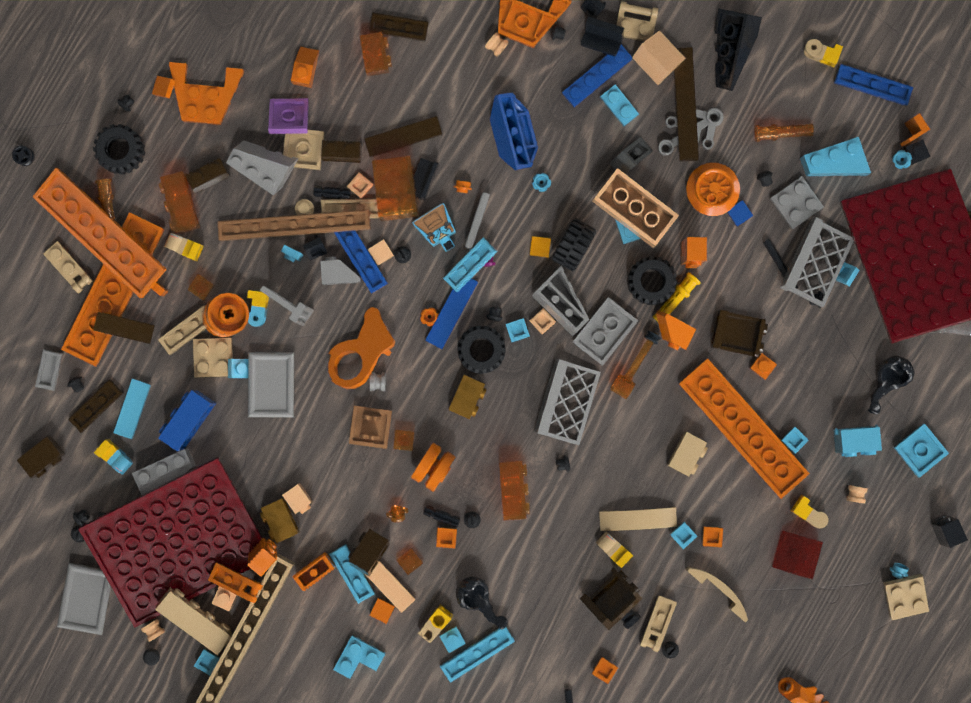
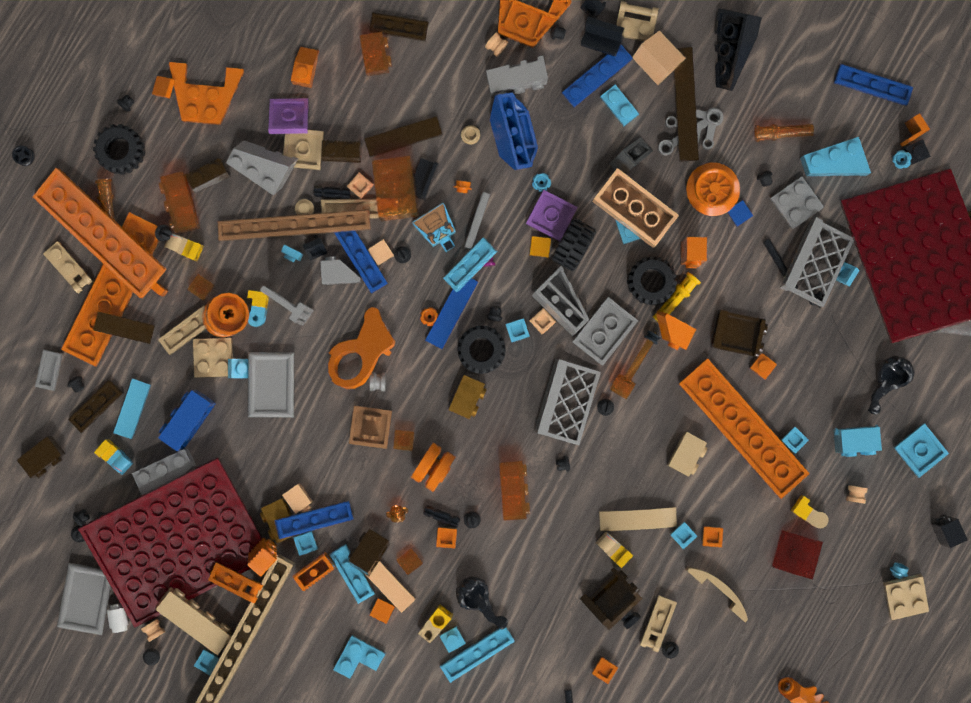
light nougat brick [211,586,238,611] -> none
leg [803,39,843,68] -> none
none -> white brick [107,603,129,633]
none -> black piece [155,224,172,242]
none -> blue tile [274,501,354,539]
none -> medium azure plate [294,531,318,556]
none -> tan plate [461,125,480,145]
none -> light grey wedge [486,55,548,96]
none -> medium lavender plate [526,190,578,242]
none -> black piece [597,399,614,416]

